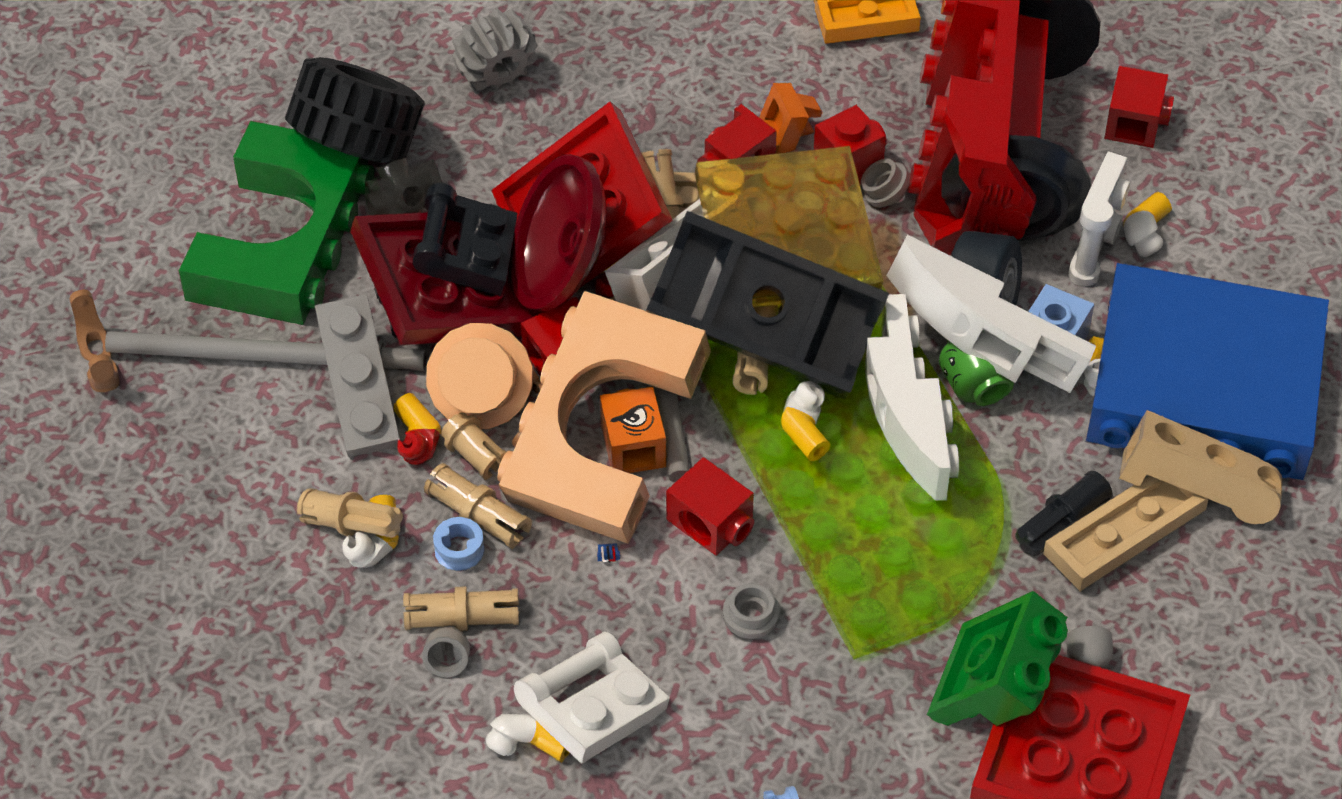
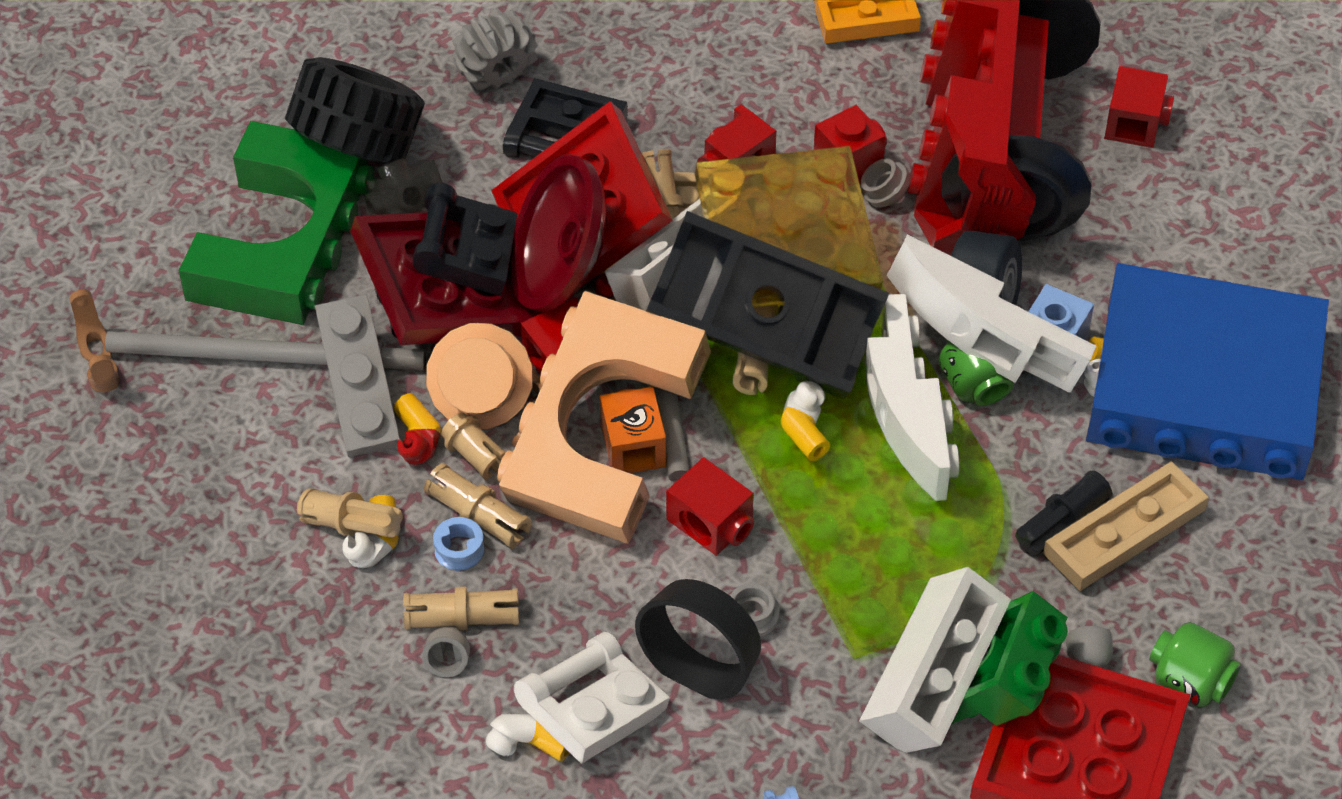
blue piece [597,543,620,563] -> none
orange tile [759,83,823,154] -> none
white plate [1068,151,1131,287] -> none
tan leg [1119,410,1283,525] -> none
white arm [1123,192,1172,257] -> none
none -> black plate [503,78,628,158]
none -> black tyre [635,579,761,699]
none -> white brick [859,567,1011,753]
none -> bright green head [1149,622,1241,708]

